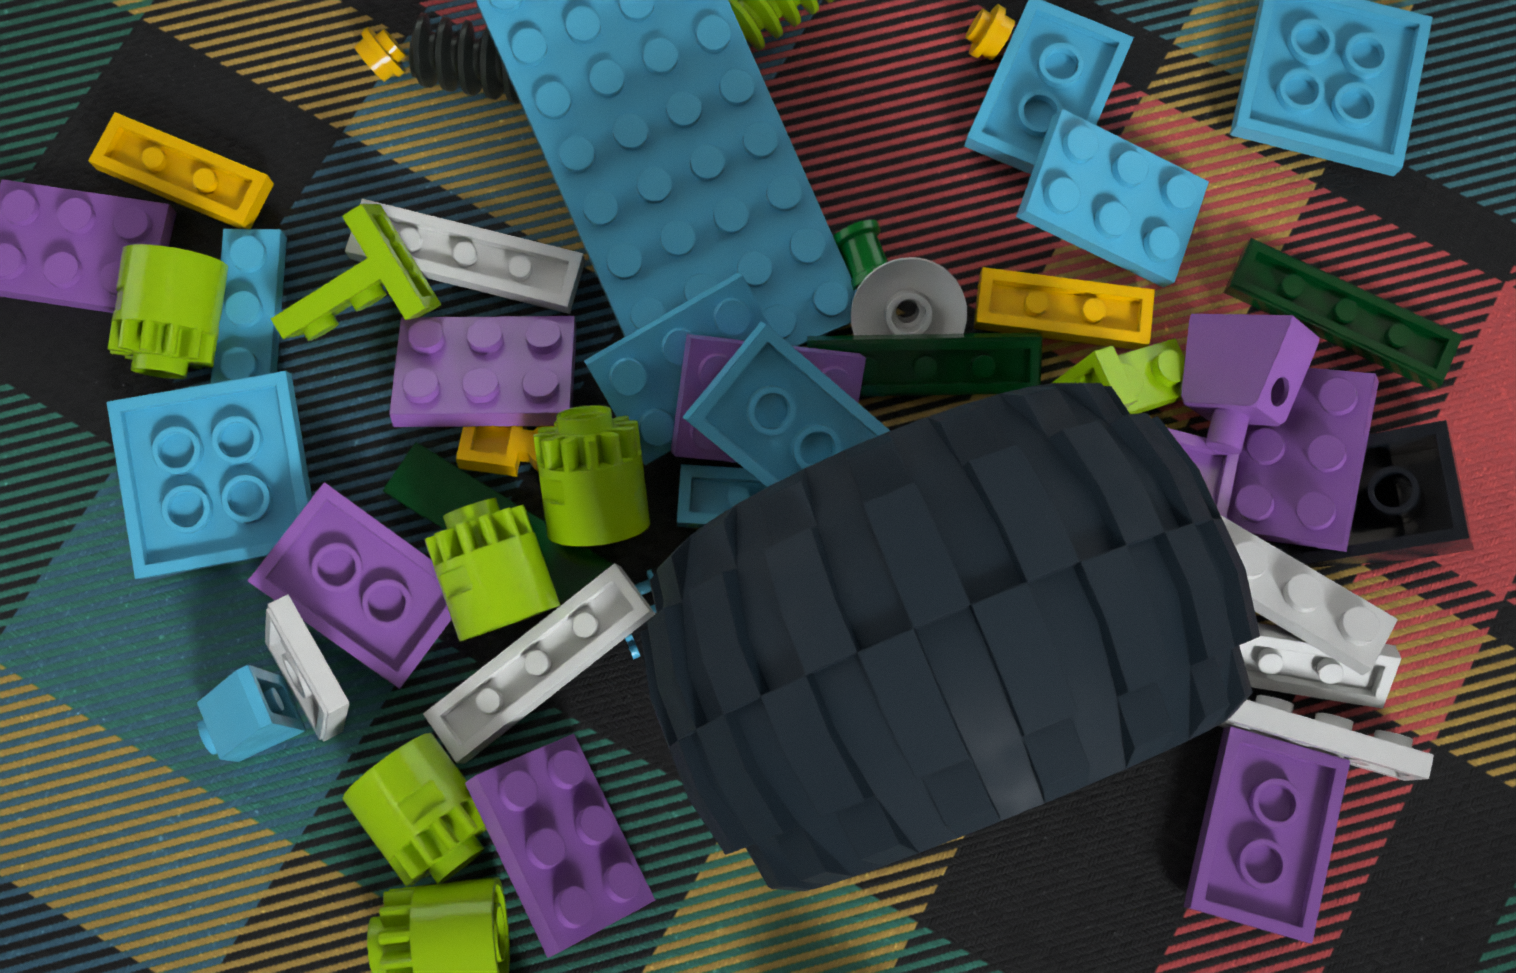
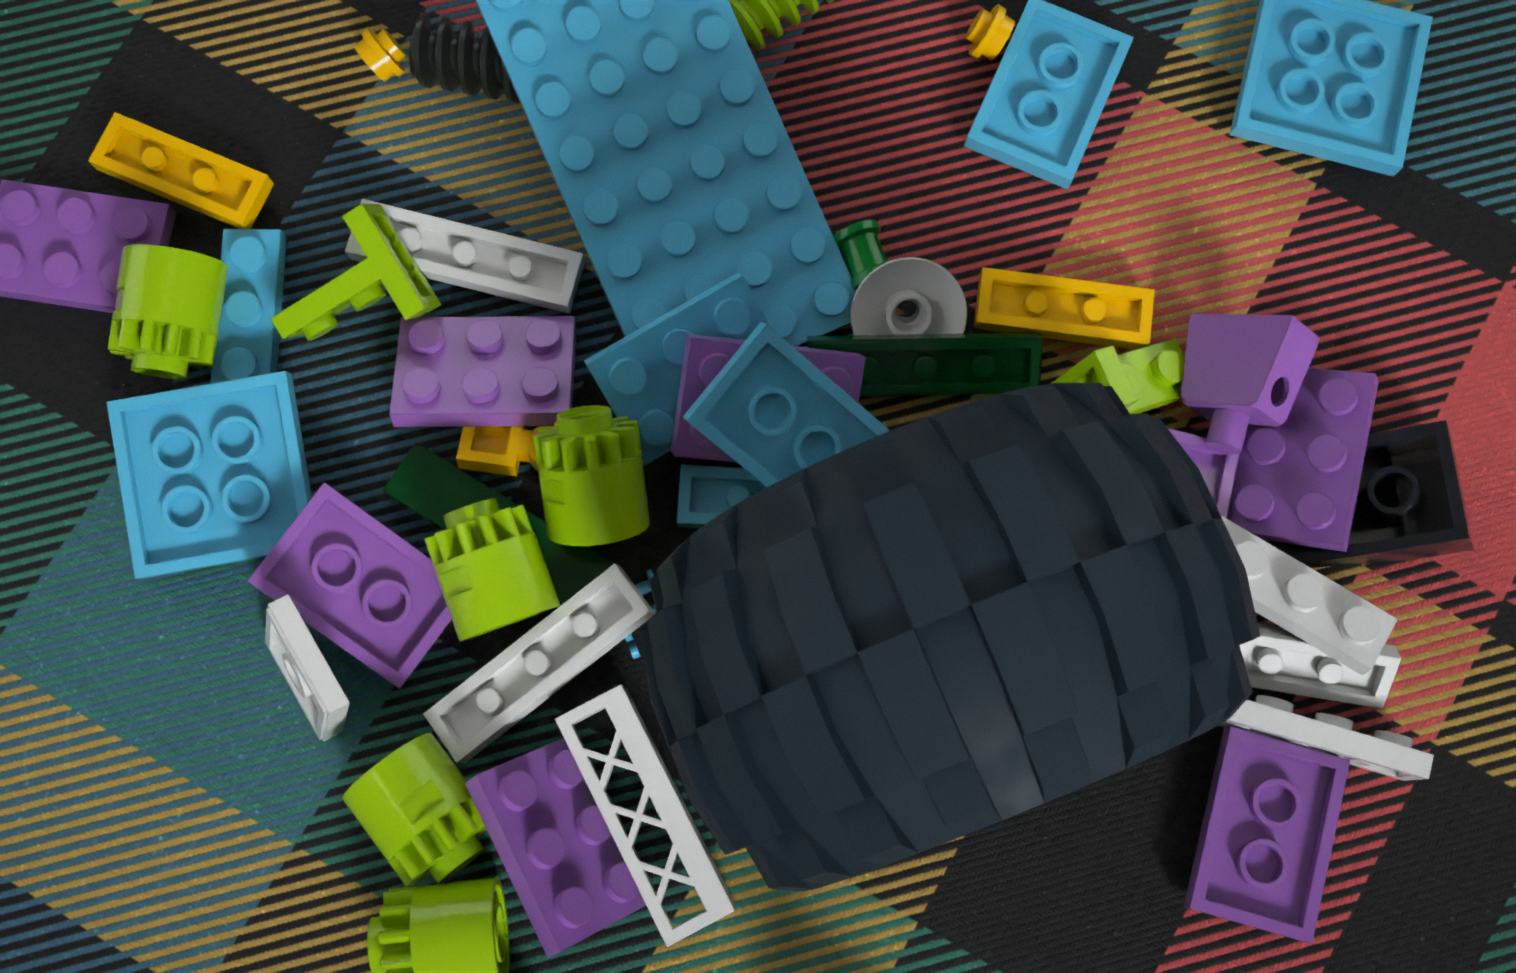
medium azure slope [197,665,306,762] -> none
medium azure plate [1016,109,1209,288] -> none
dark green tile [1223,238,1463,390] -> none
none -> white fence [555,684,737,947]

